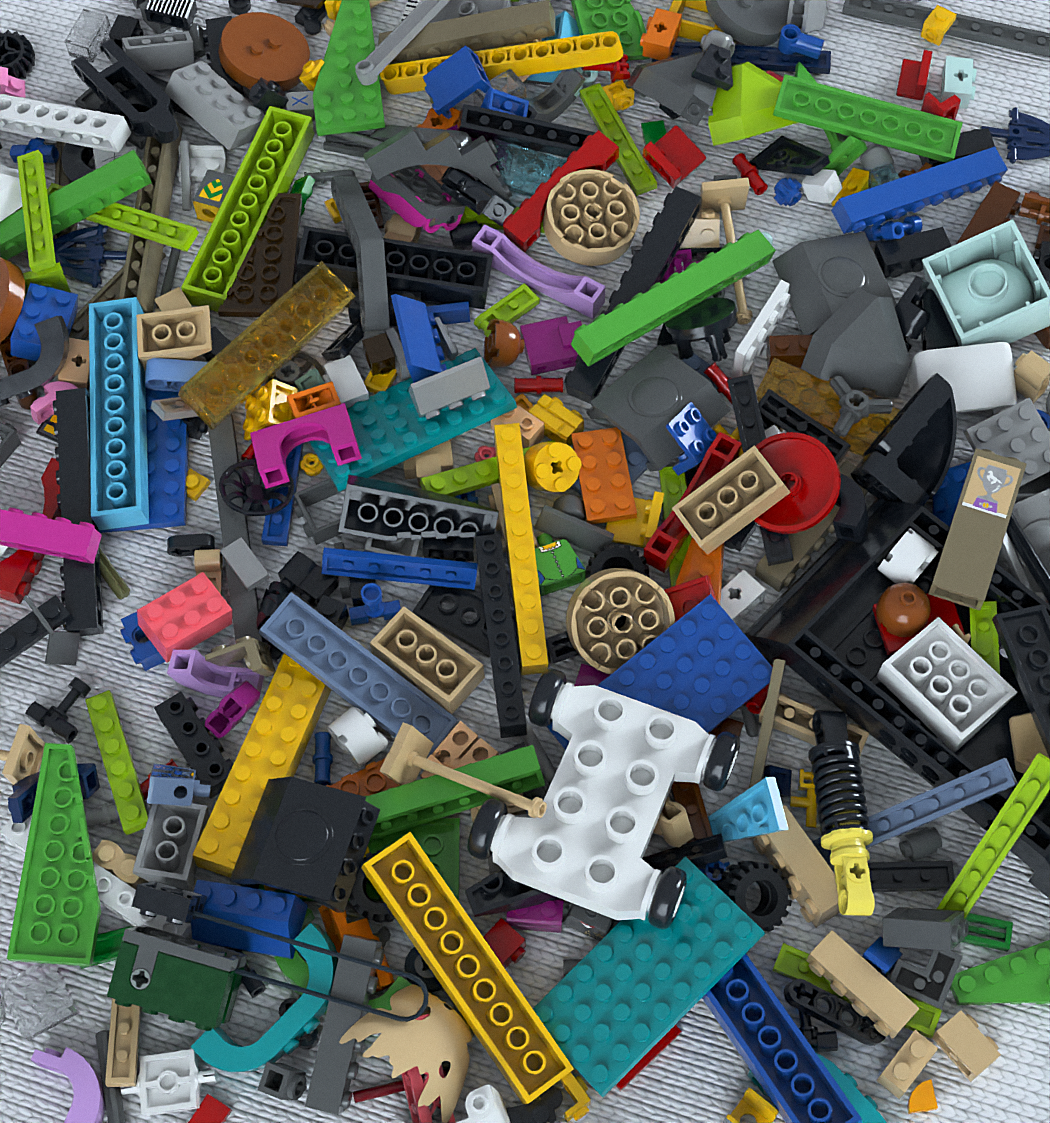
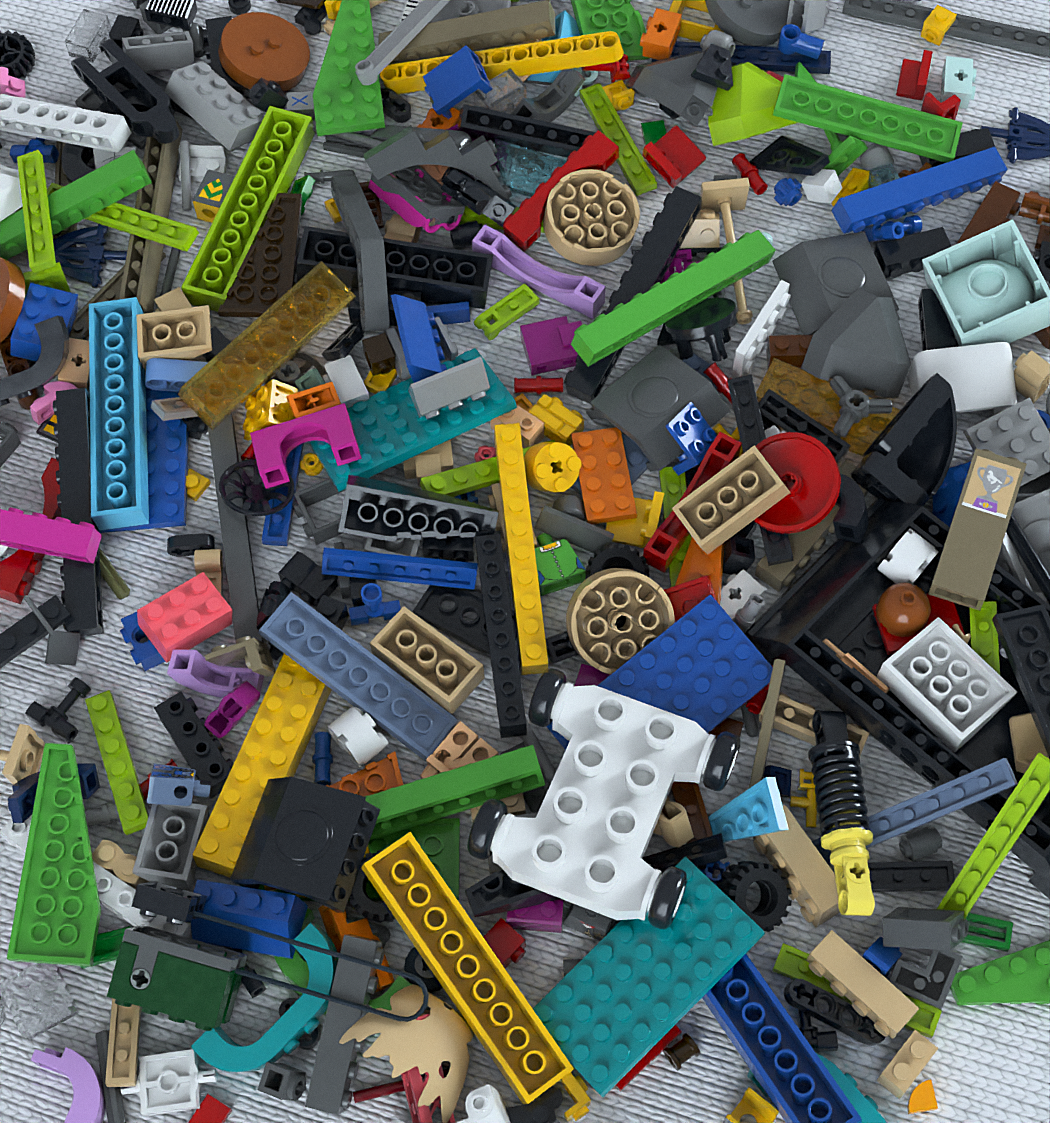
light grey tile [220,537,270,591] -> none
yellow bracket [299,59,325,92] -> none
tan tile [380,722,547,818] -> none
blue slope [481,87,529,117] -> none
dark orange cylinder [484,319,524,368] -> none
black plate [895,276,931,352] -> none
tan brick [932,1010,1001,1082] -> none
none -> black beam [381,88,412,123]
none -> dark brown bush [663,1033,701,1071]
none -> black brick [722,535,755,575]
none -> light grey pin [734,594,765,633]
none -> light nougat axle [822,639,890,694]

